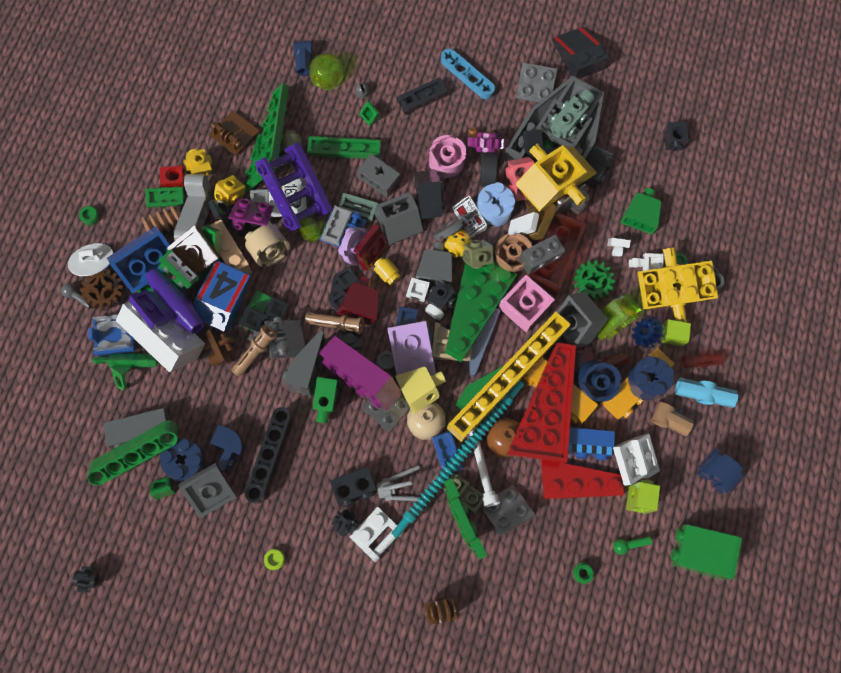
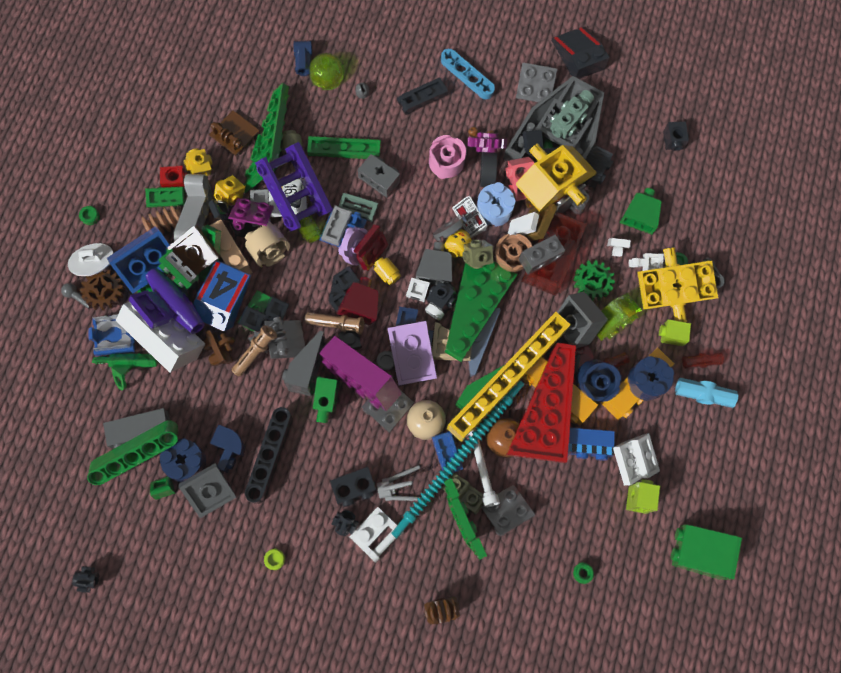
green slope [359,100,382,126] -> none
dark grey slope [374,192,423,246] -> none
light yellow torso [395,367,446,414] -> none
black brick [414,170,445,219] -> none
bright pink brick [498,275,555,333] -> none
red wing [540,460,624,499] -> none
green bar [613,536,652,555] -> none
clear blue gear [631,316,665,349] -> none
medium nougat piece [651,402,694,436] -> none
dark blue brick [697,449,747,494] -> none

